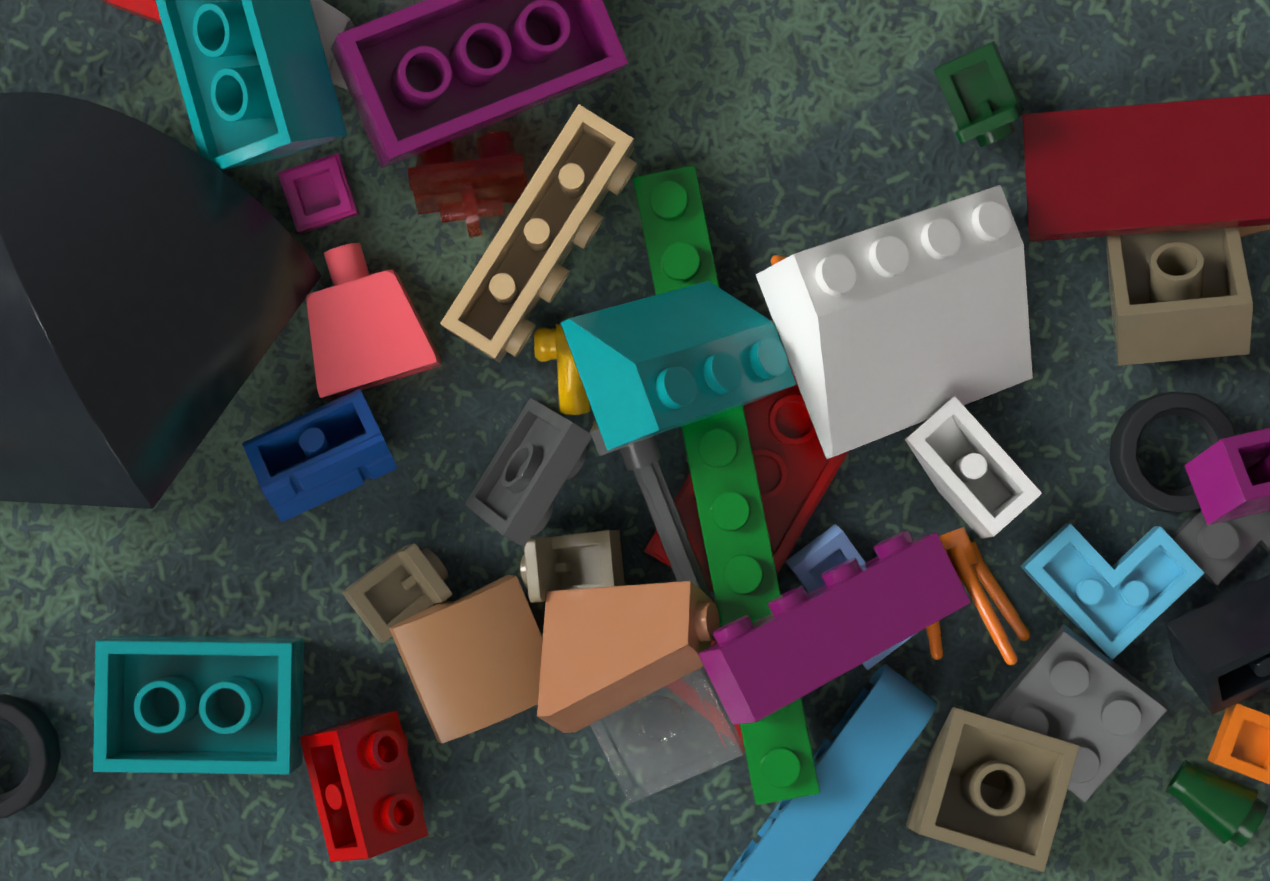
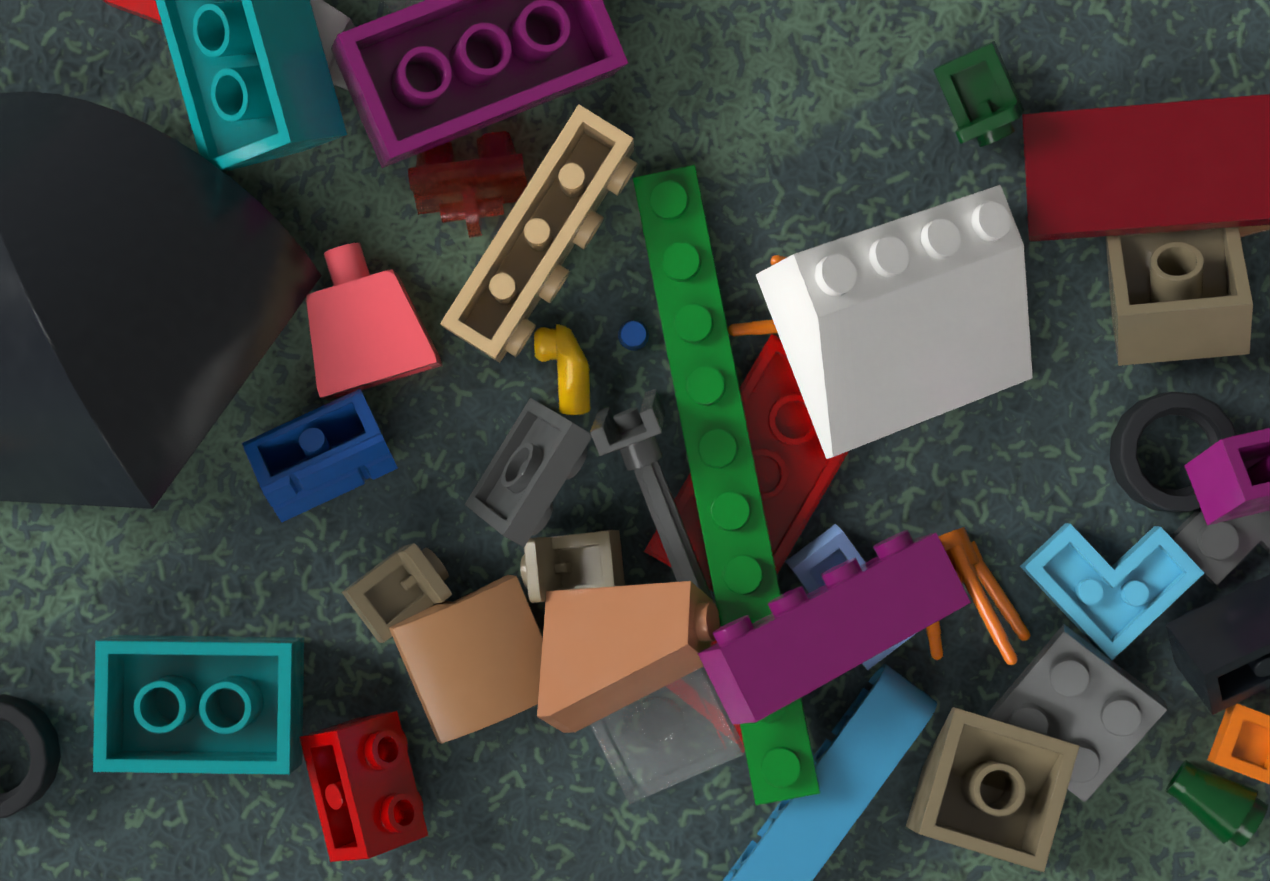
dark pink tile [278,153,359,234] -> none
teal slope [561,281,796,451] -> none
white slope [905,396,1042,539] -> none

